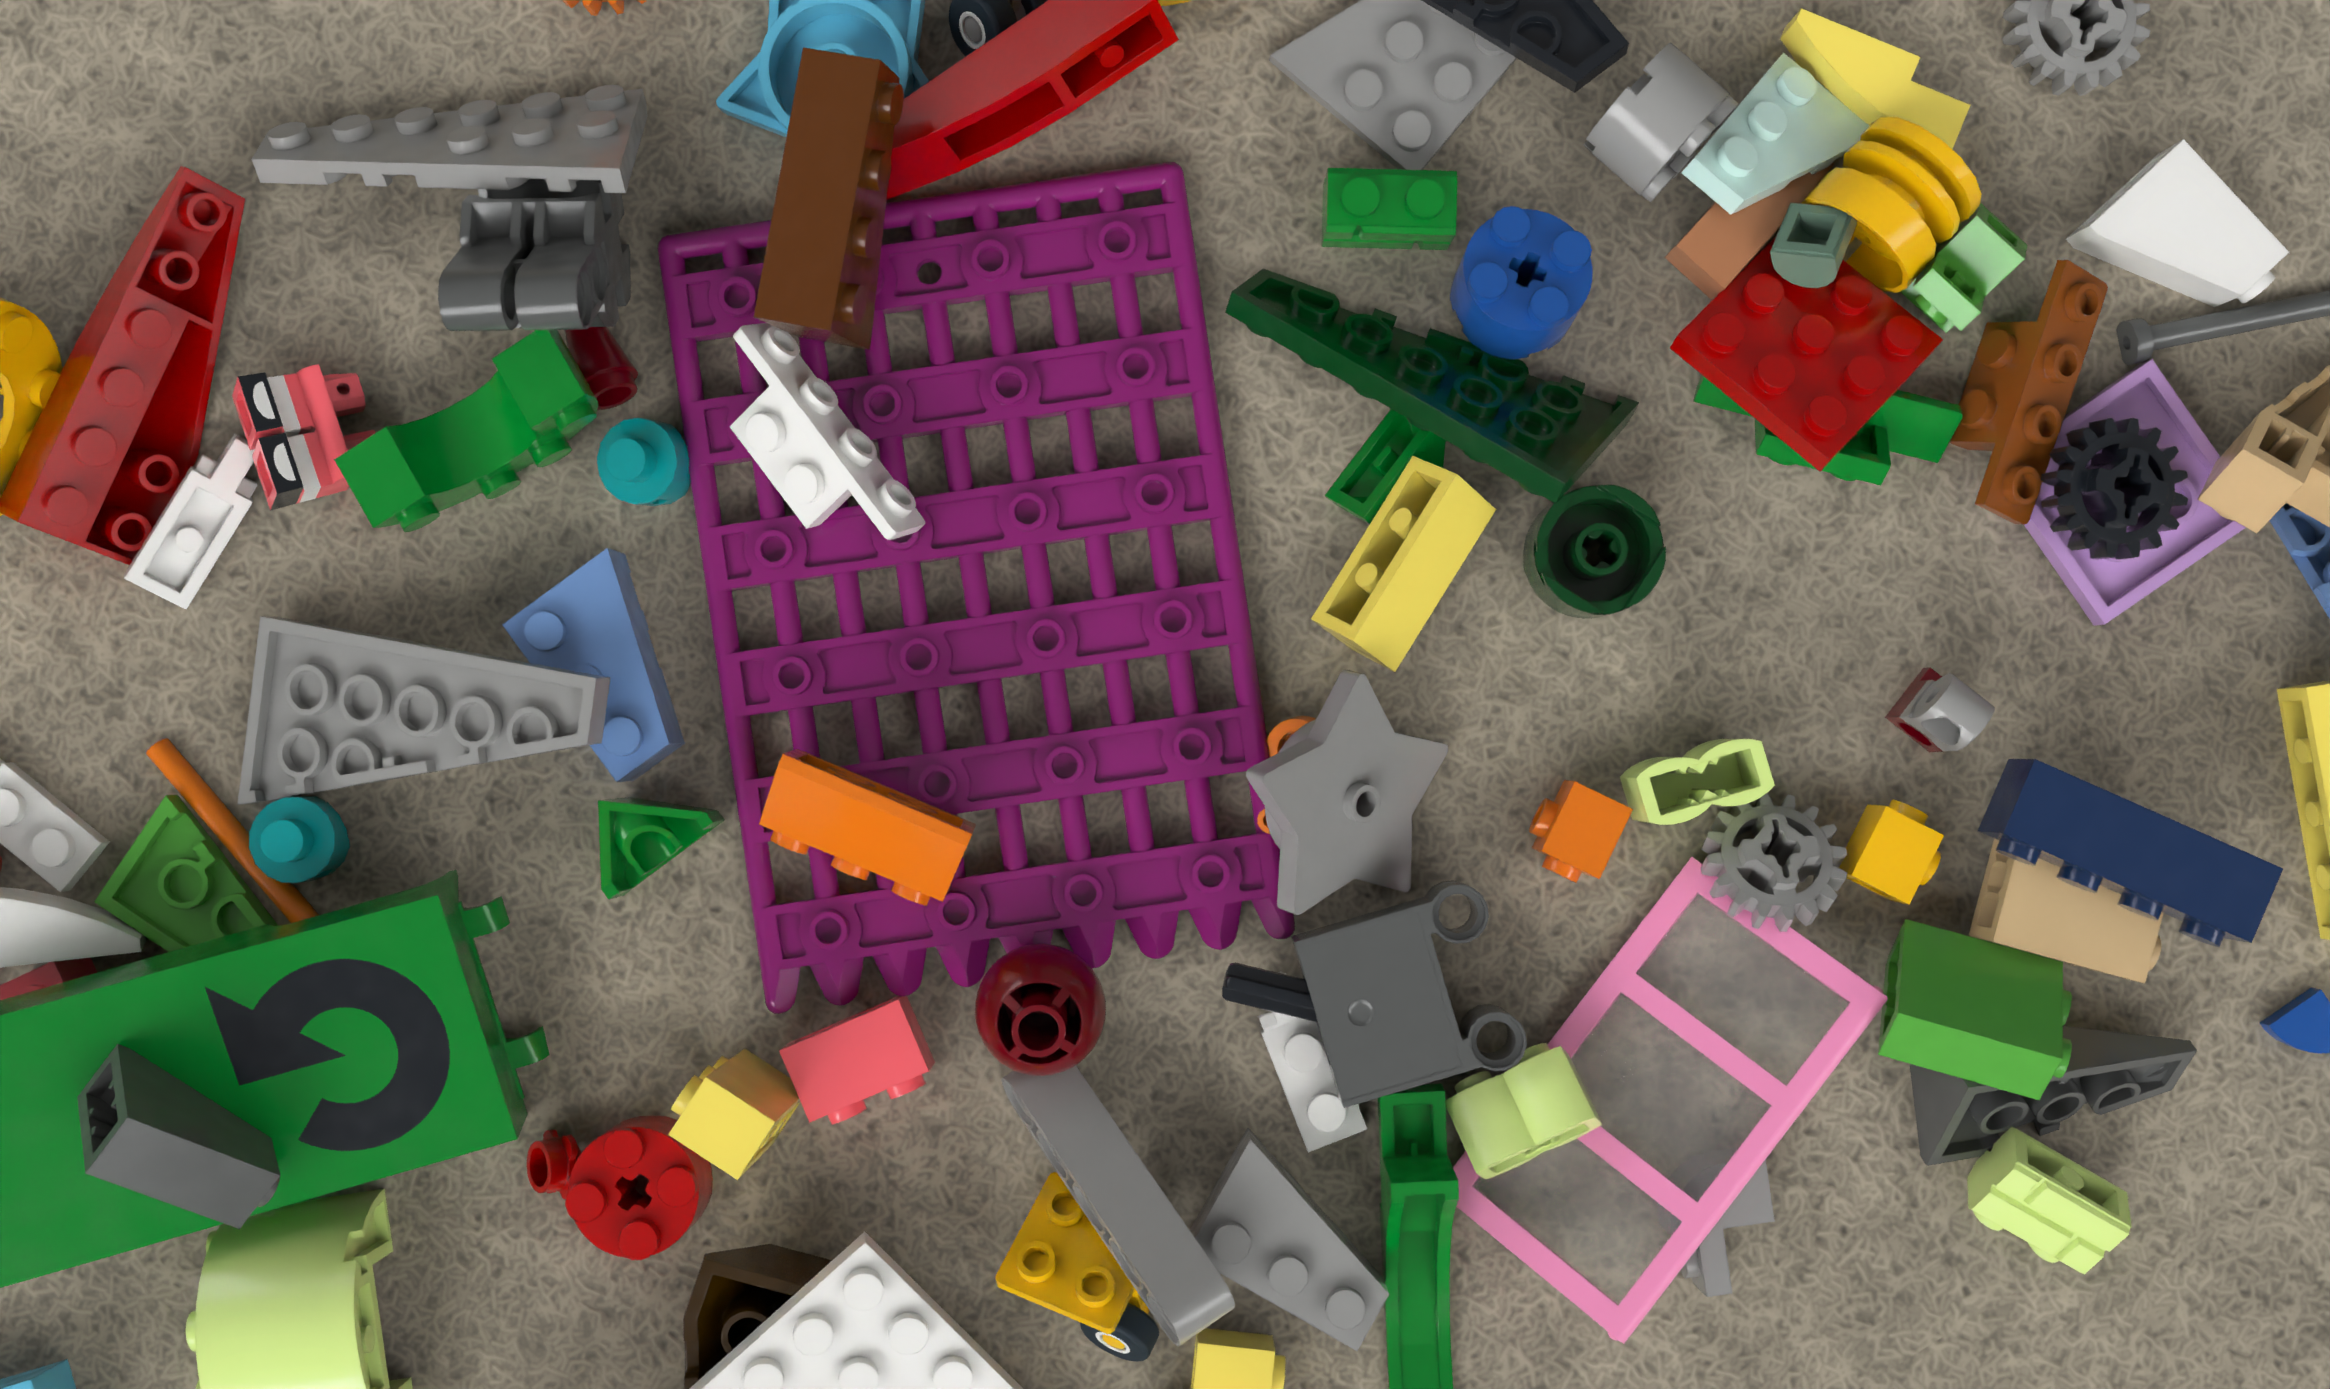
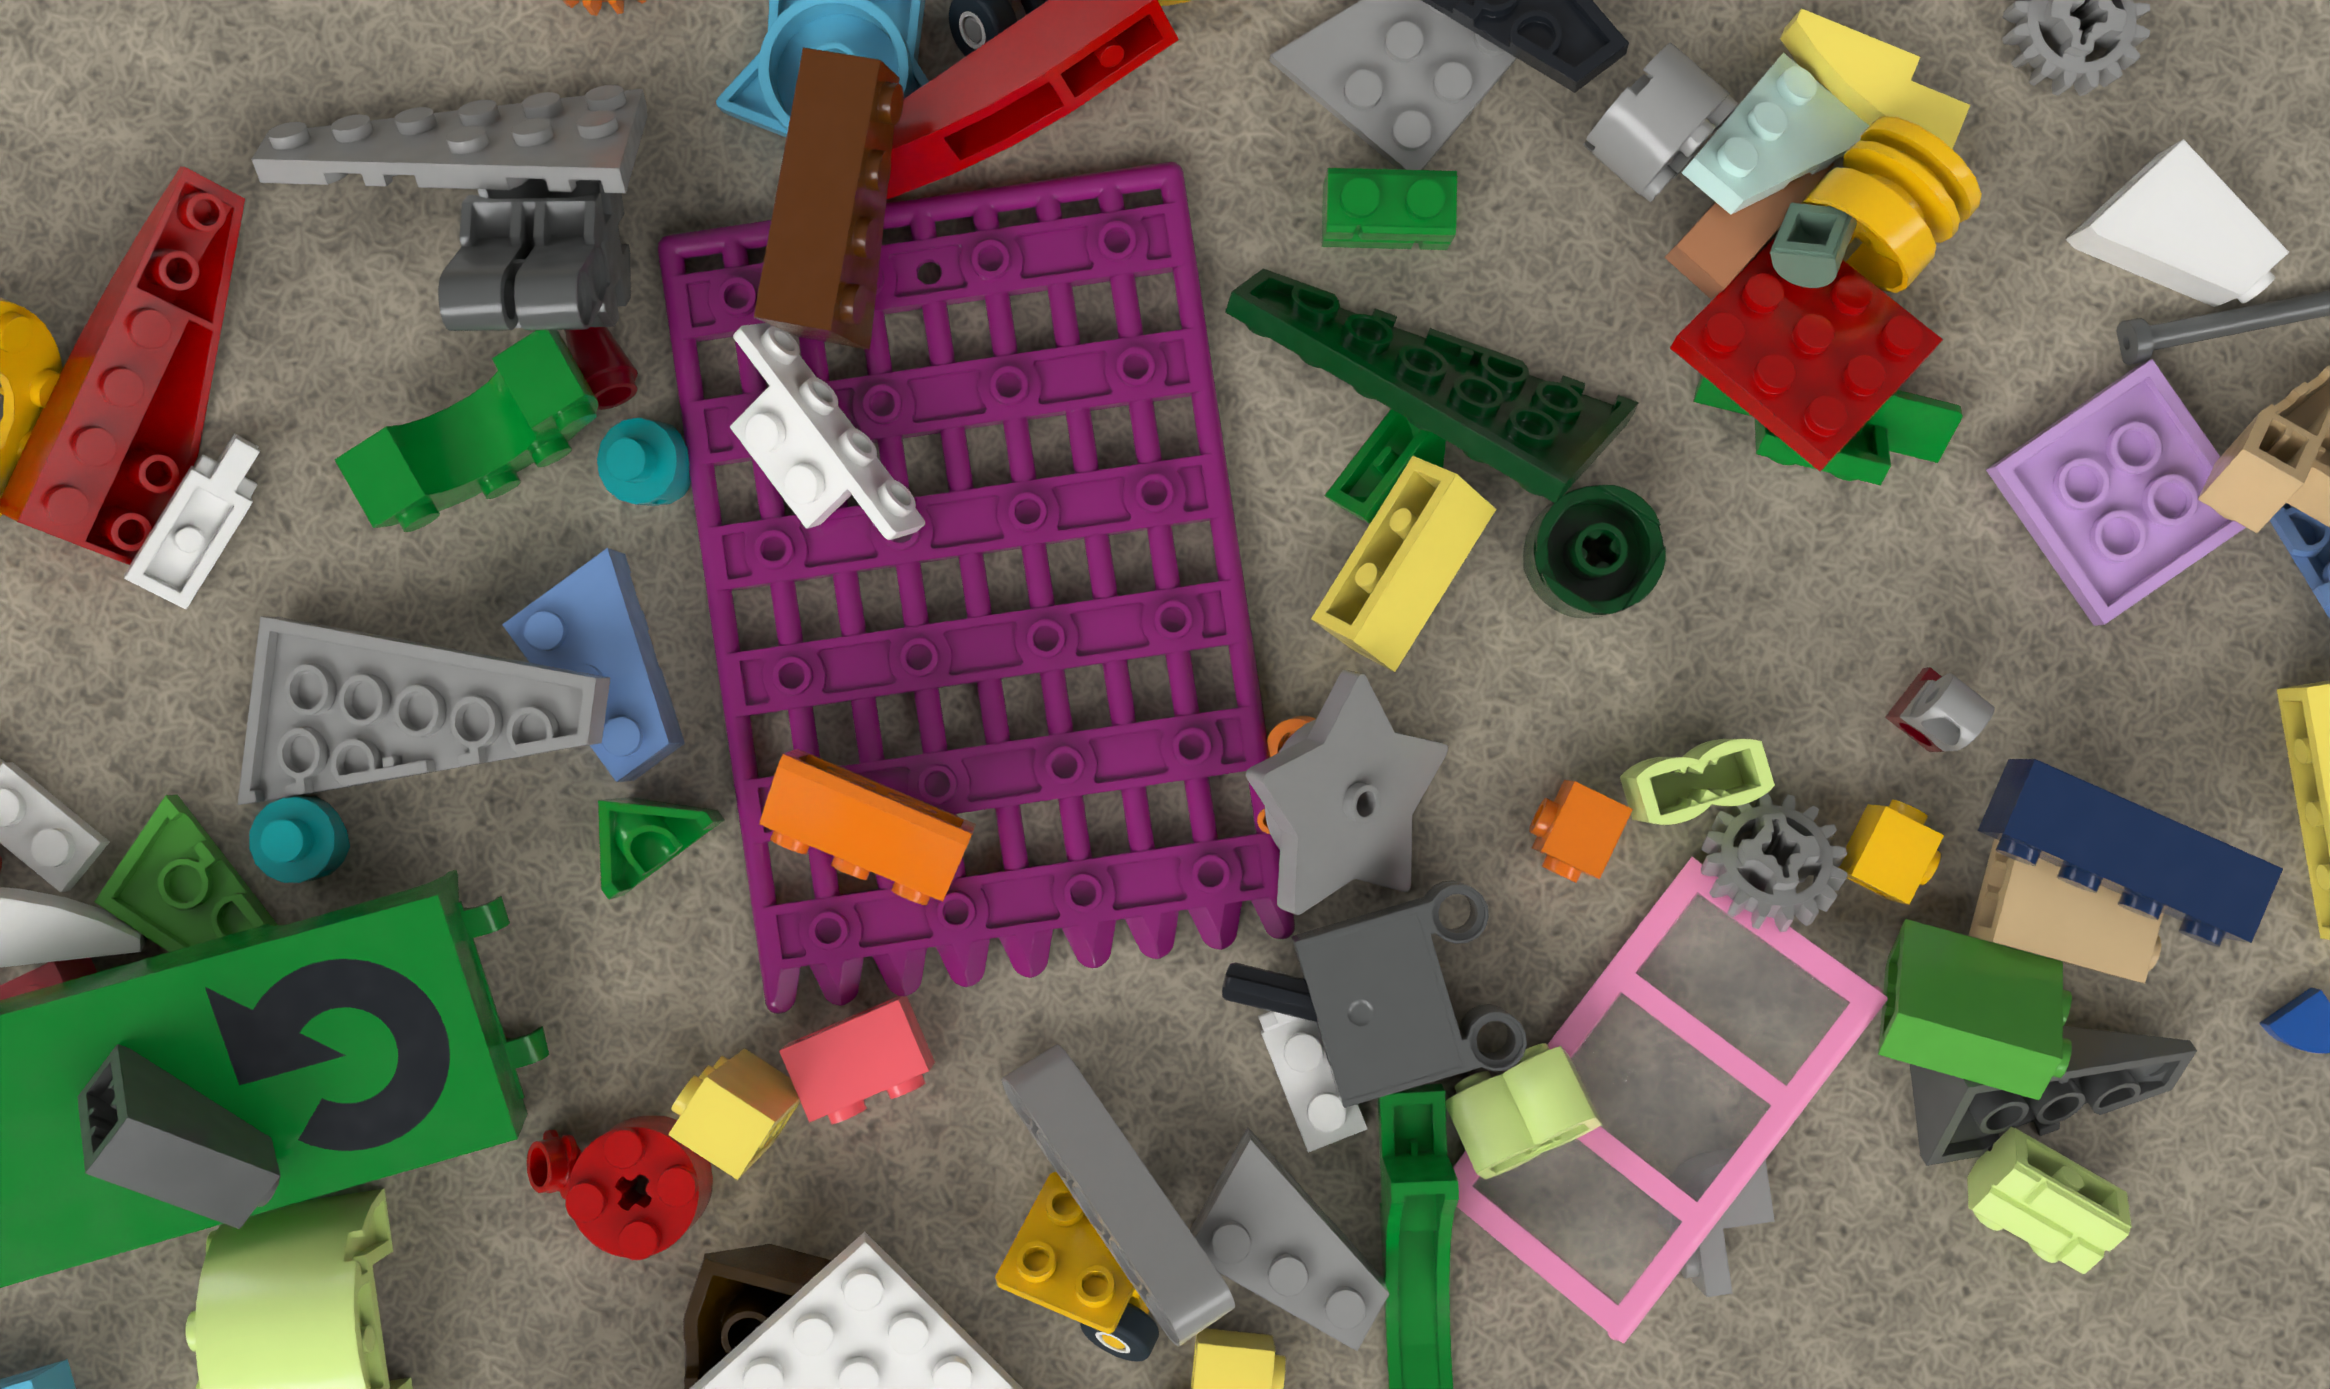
orange bar [146,738,319,923] -> none
hips [232,364,376,511] -> none
dark red brick [975,944,1106,1076] -> none
blue brick [1450,206,1593,360] -> none
bright green brick [1900,203,2027,333] -> none
dark orange bracket [1949,260,2108,525] -> none
black gear [2041,418,2188,560] -> none

